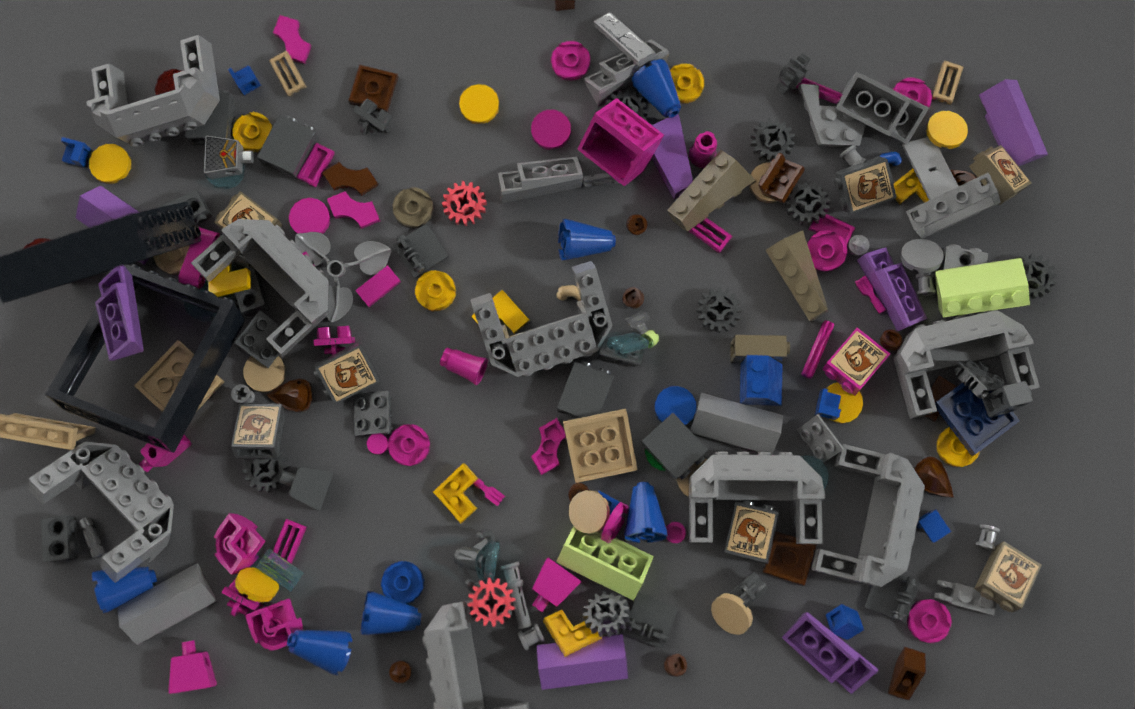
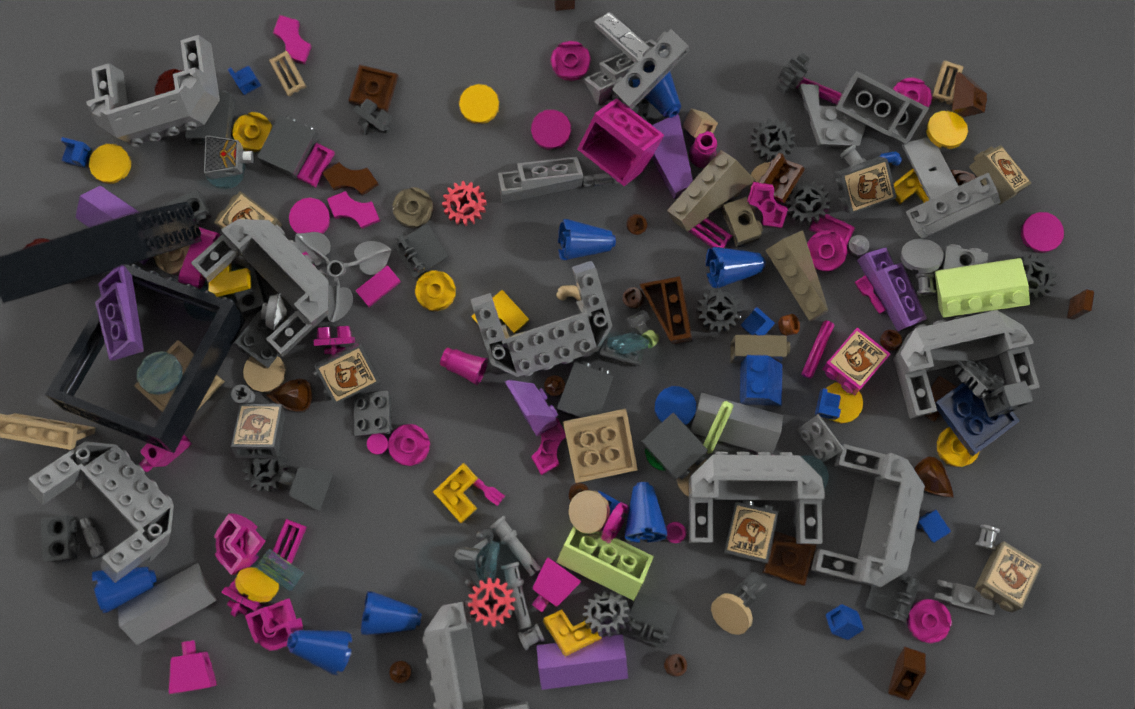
blue tile [381,561,424,604] -> none
yellow tile [670,63,704,103] -> none
medium lavender slope [782,612,878,694] -> none
medium lavender slope [979,79,1048,166] -> none
none -> clear light blue tile [137,351,182,395]
none -> light grey piece [261,292,287,331]
none -> light grey pin [489,516,541,576]
none -> medium lavender slope [505,380,558,437]
none -> reddish brown tile [544,375,565,397]
none -> light grey brick [612,29,690,110]
none -> reddish brown wedge [639,276,693,345]
none -> tan panel [683,109,718,137]
none -> yellowish green axle [703,401,734,454]
none -> blue cone [705,247,766,288]
none -> dark tan brick [721,197,763,247]
none -> blue panel [741,307,775,335]
none -> dark pink tile [747,182,788,228]
none -> dark orange tile [778,314,800,336]
none -> reddish brown slope [952,72,987,117]
none -> dark pink tile [1021,212,1064,253]
none -> reddish brown tile [1067,289,1094,320]

